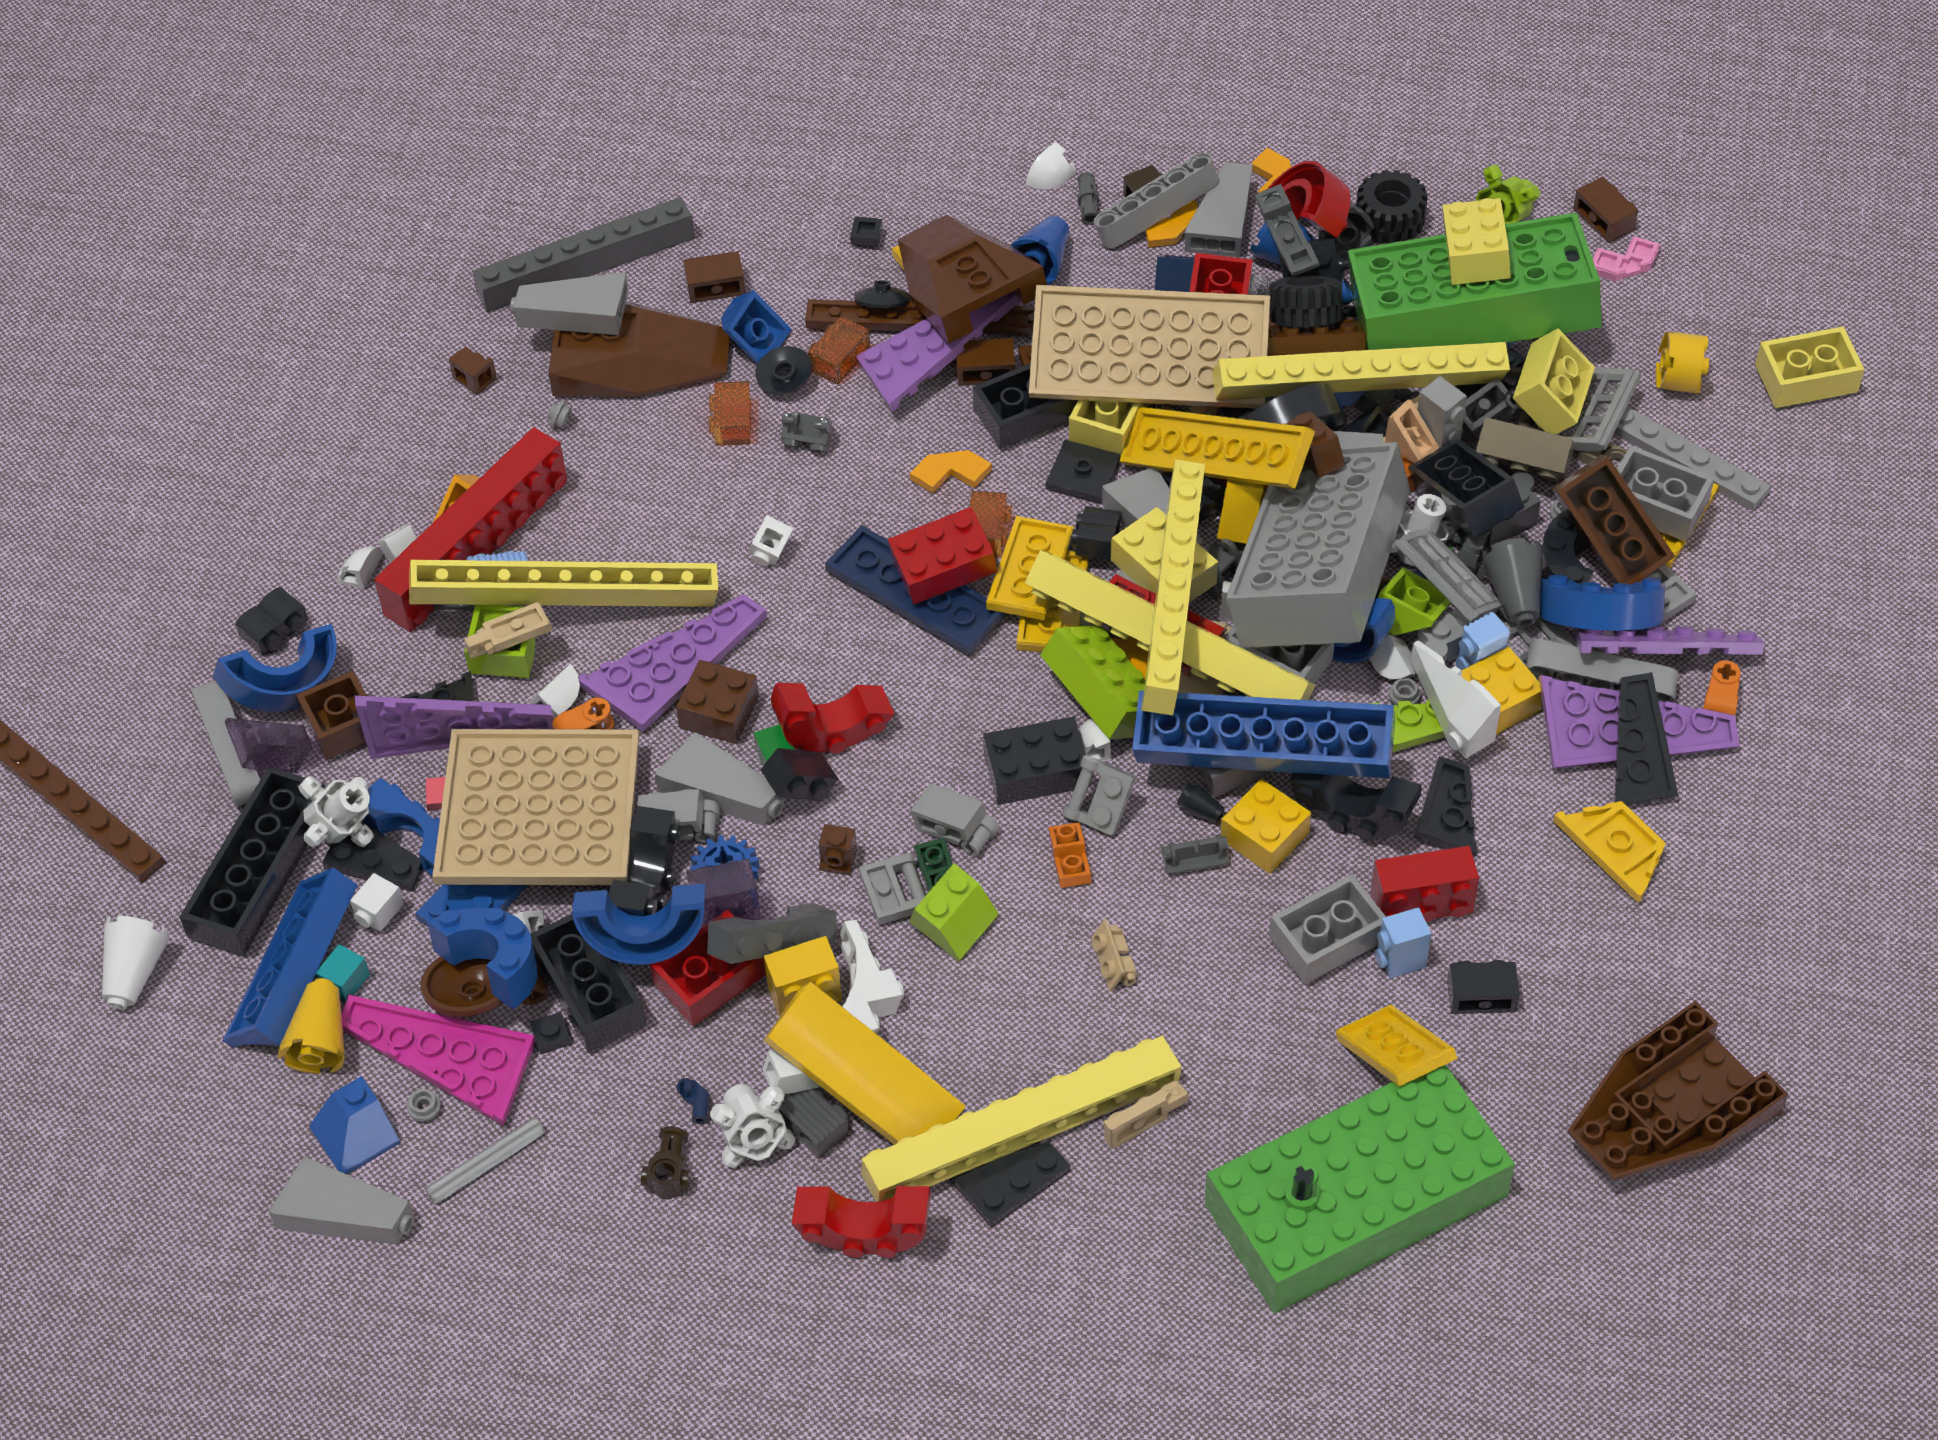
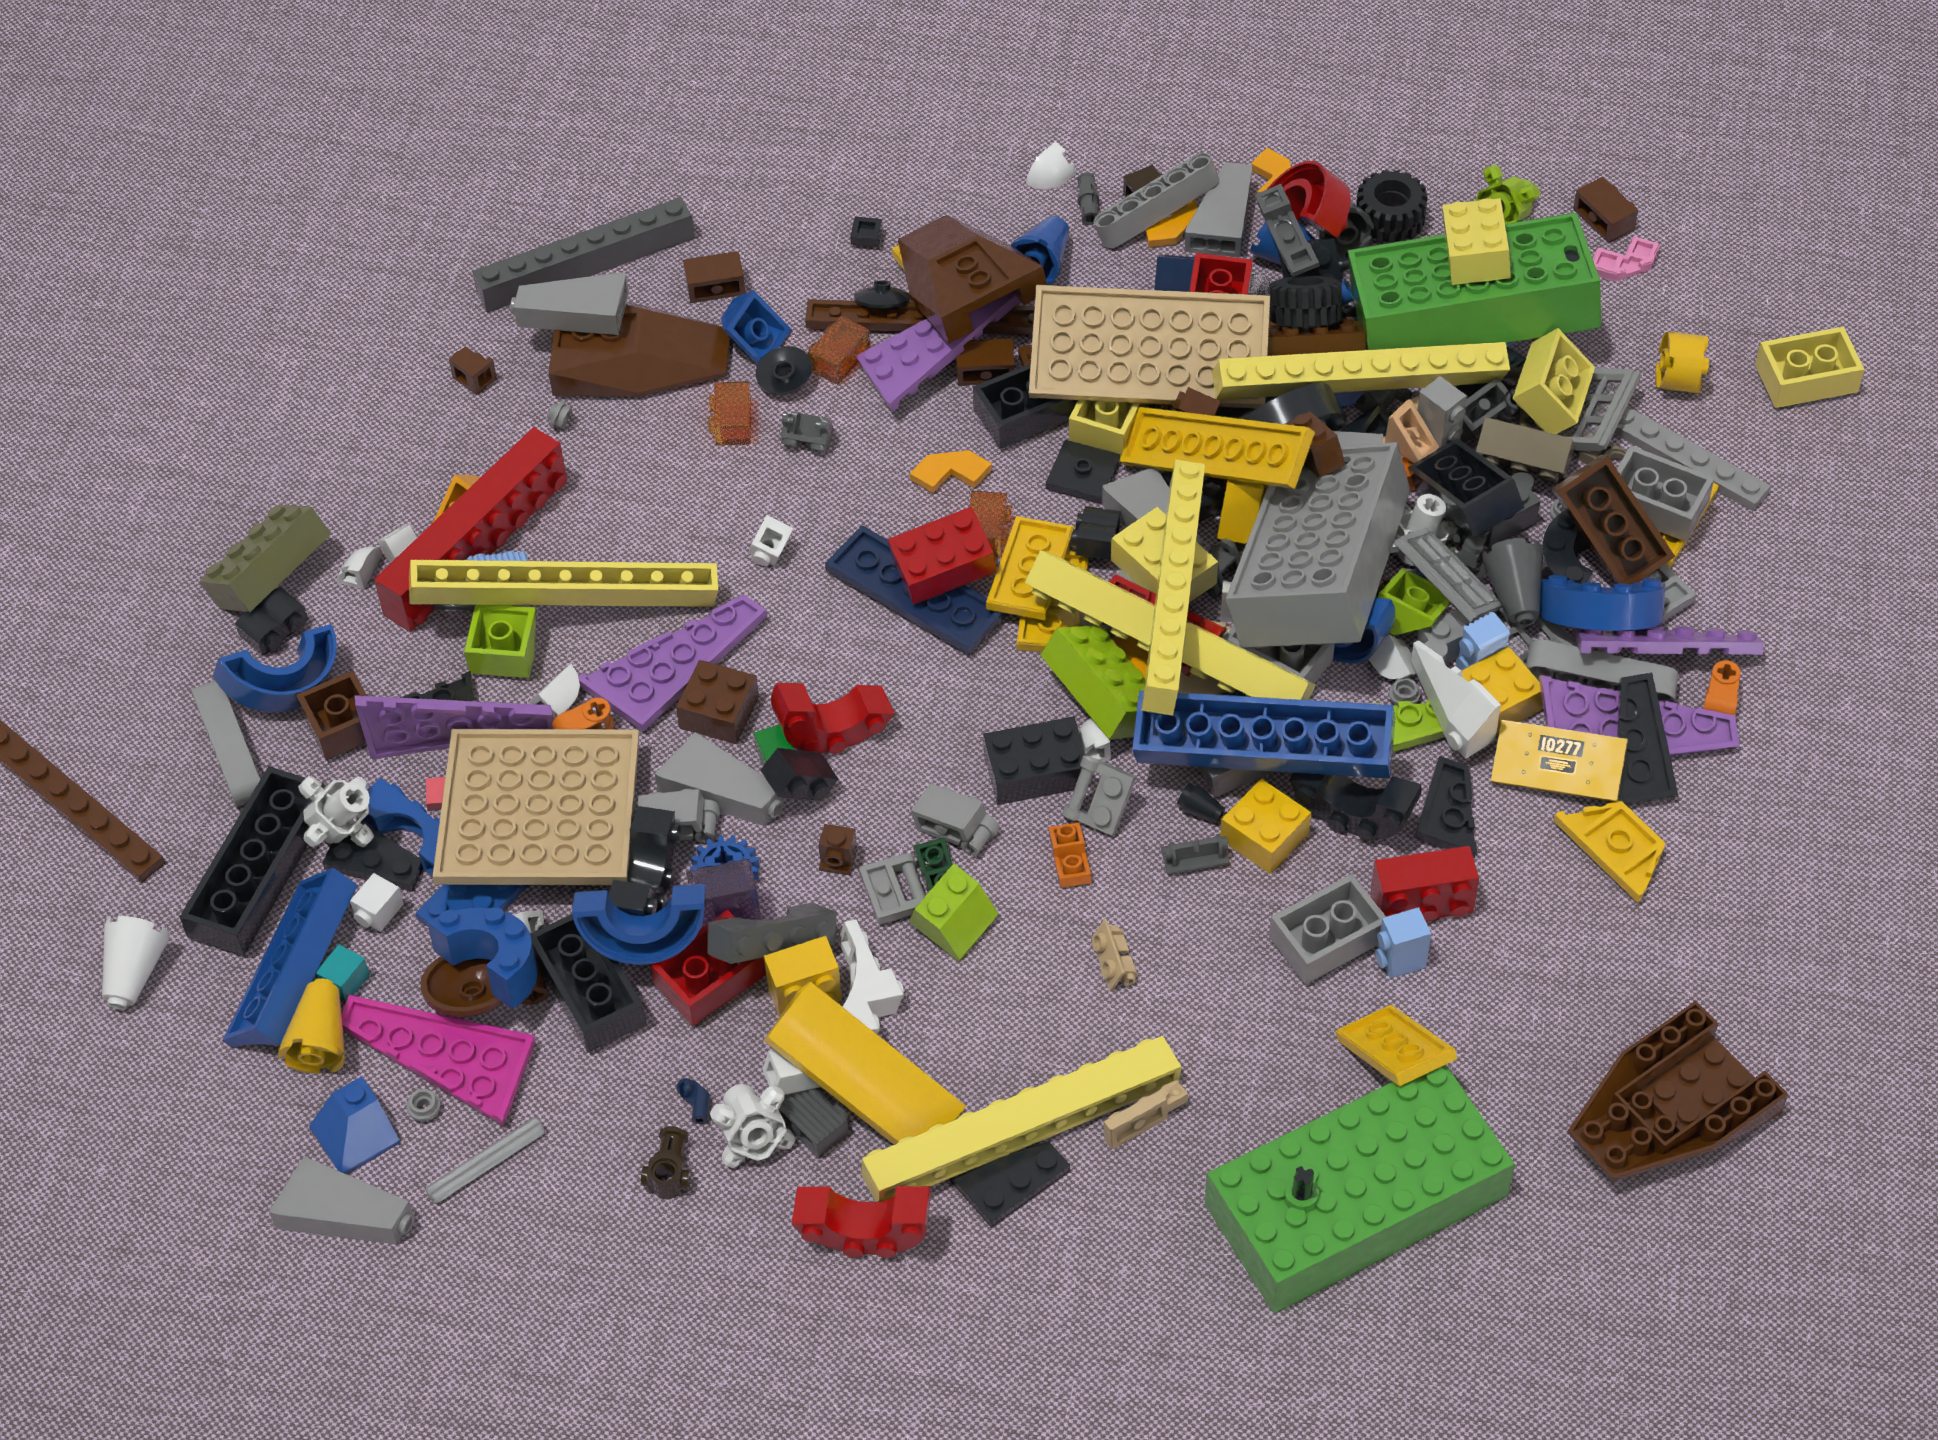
clear purple slope [224,718,313,773] -> none
tan hinge [464,602,552,658] -> none
black plate [530,1012,571,1055] -> none
black brick [1447,960,1520,1014] -> none
none -> olive brick [199,504,331,612]
none -> reddish brown brick [1173,387,1221,416]
none -> yellow tile [1491,720,1628,802]

